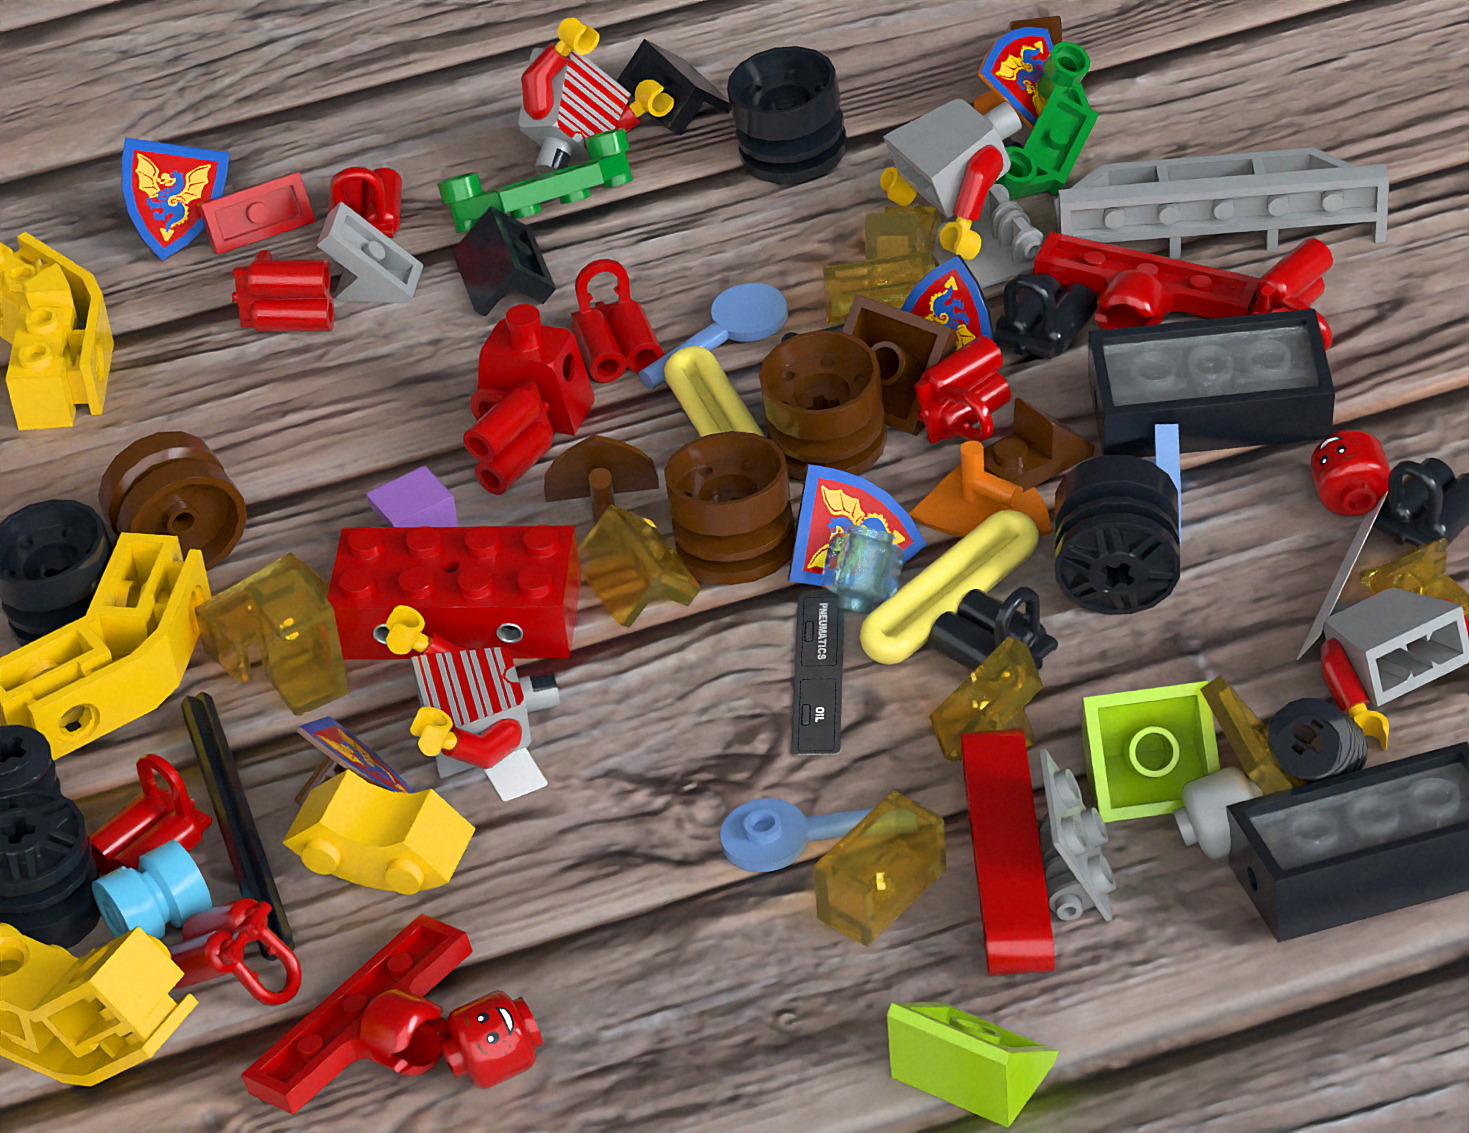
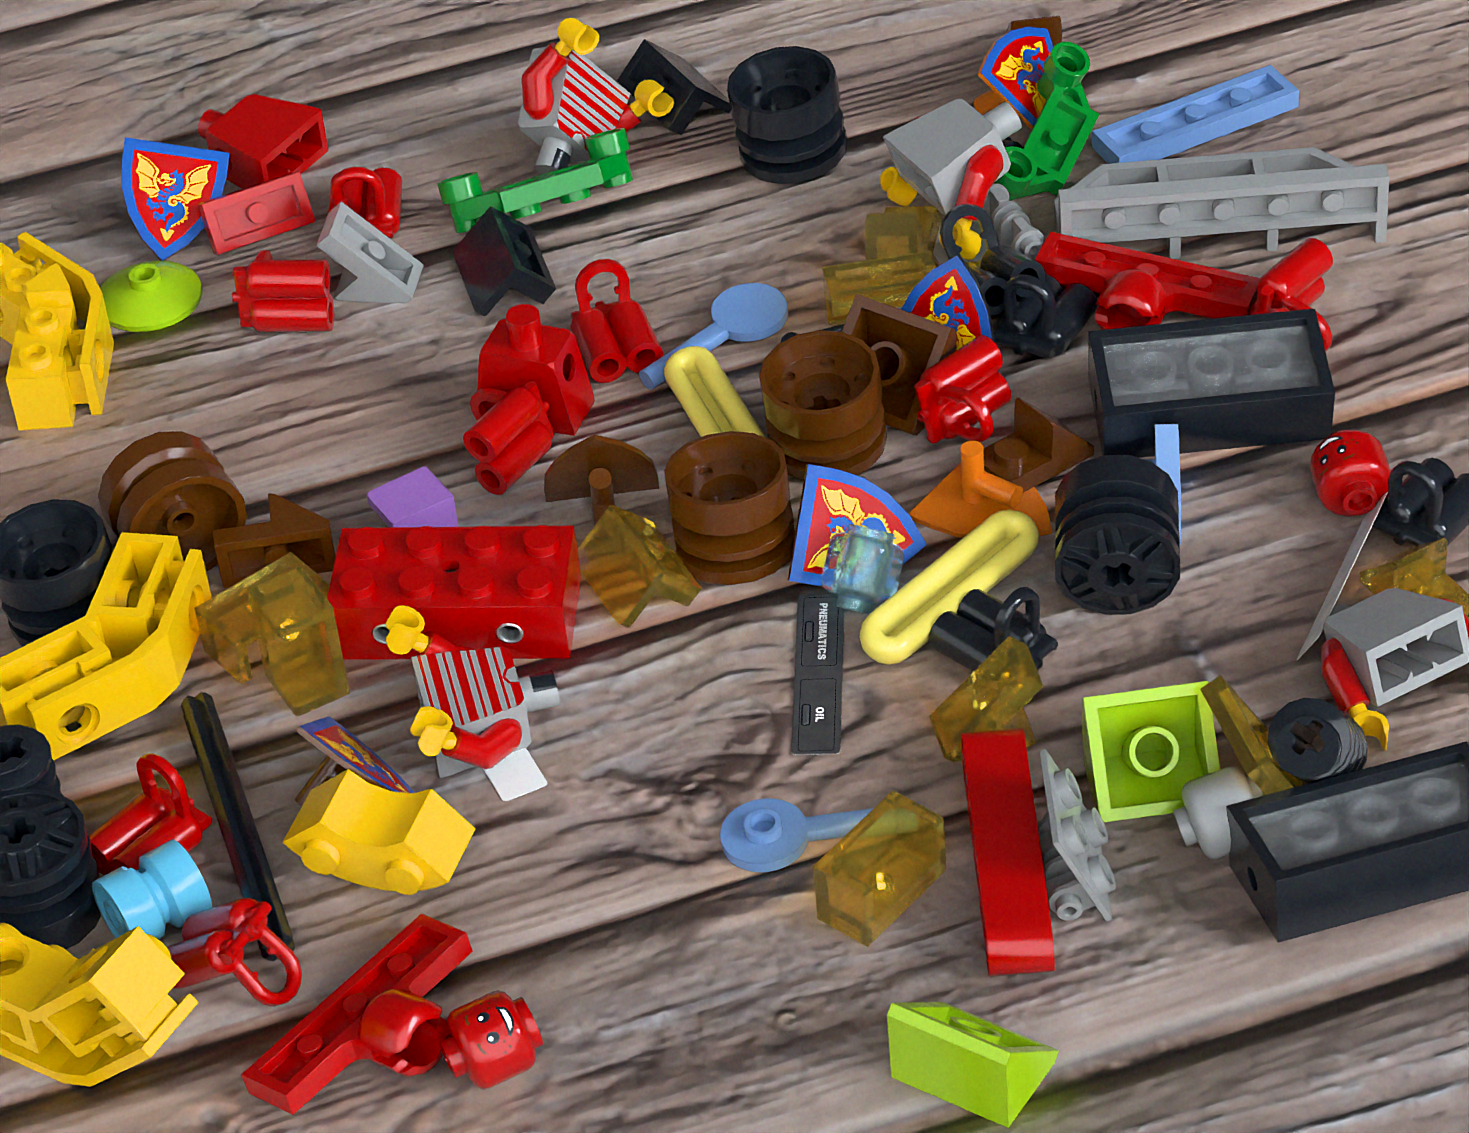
none -> lime dish [100,261,202,332]
none -> red torso [198,94,329,189]
none -> reddish brown slope [213,493,336,588]
none -> black piece [940,204,1046,315]
none -> medium blue plate [1092,65,1299,164]

